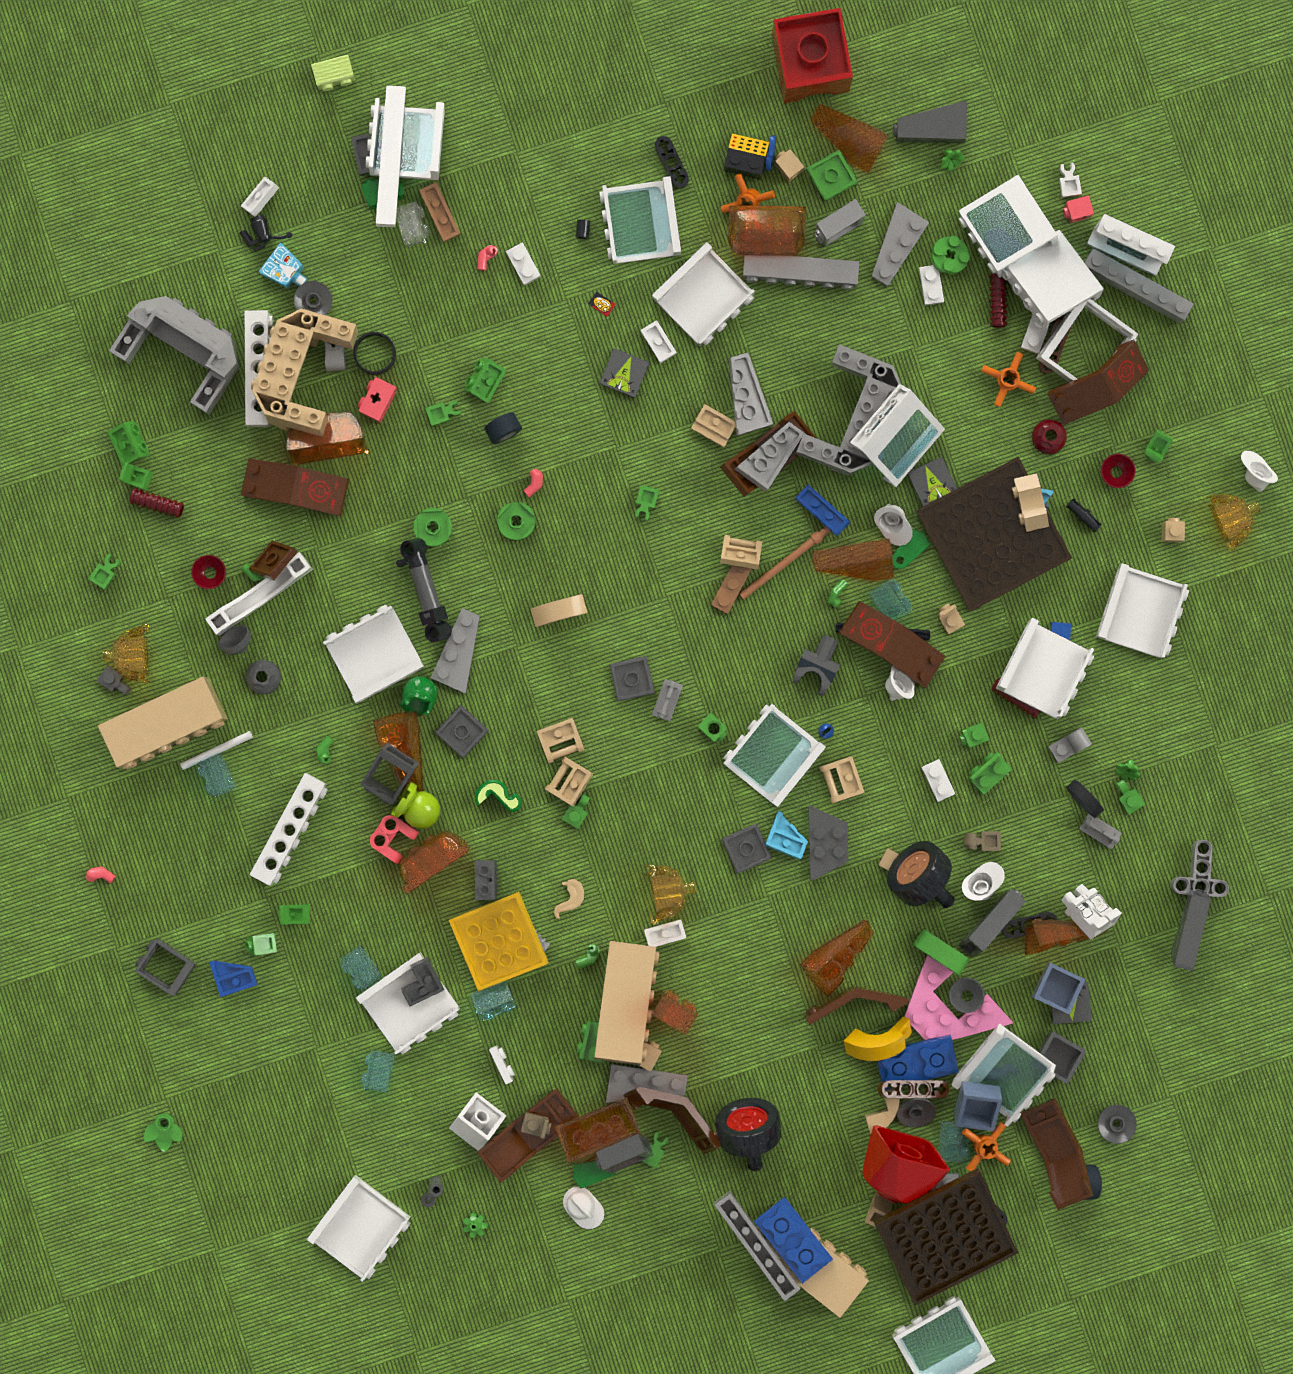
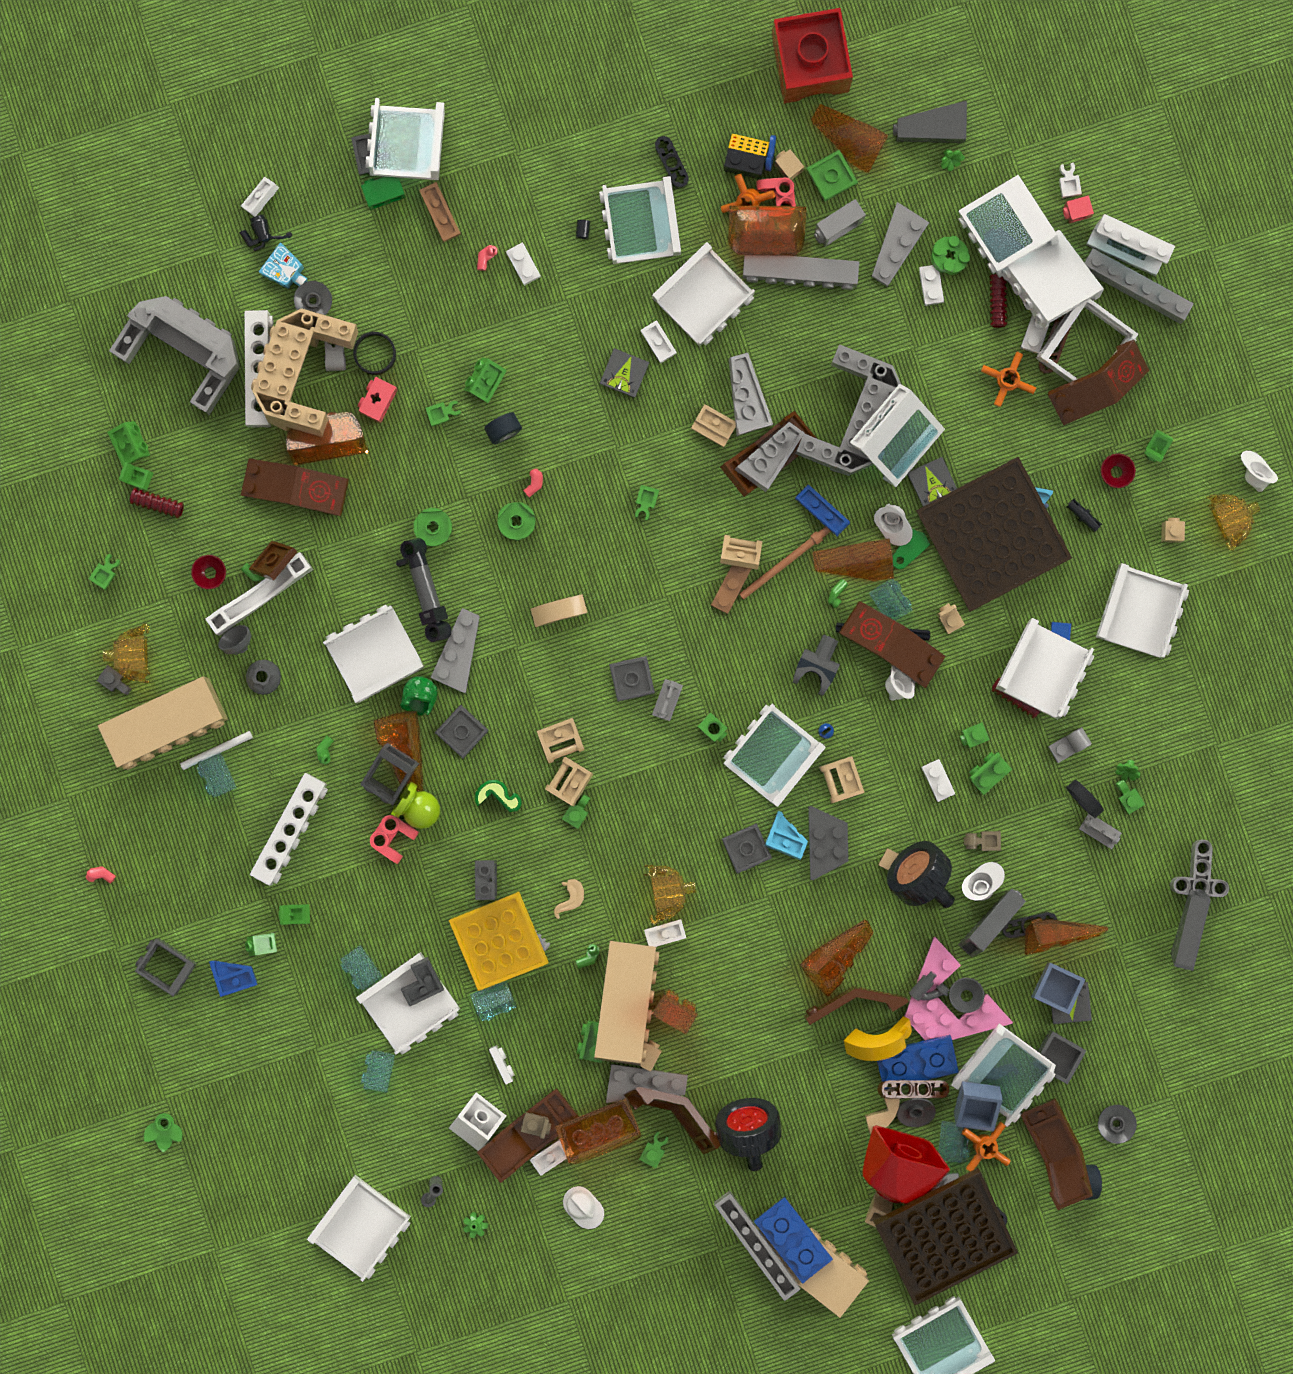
yellowish green brick [311,55,355,91] -> none
white tile [376,86,406,227] -> none
clear brick [396,202,430,247] -> none
clear orange windscreen [399,830,472,894] -> none
green piece [573,1161,616,1189] -> none
sticker [589,292,615,316] -> none
dark grey window [596,1134,654,1173] -> none
bright green beam [912,929,970,976] -> none
tan brick [1012,473,1049,532] -> none
dark red piece [1032,420,1067,454] -> none
white hips [1061,884,1122,939] -> none
none -> white plate [530,1138,572,1176]
none -> coral piece [756,177,796,220]
none -> dark grey plant [909,971,950,1001]

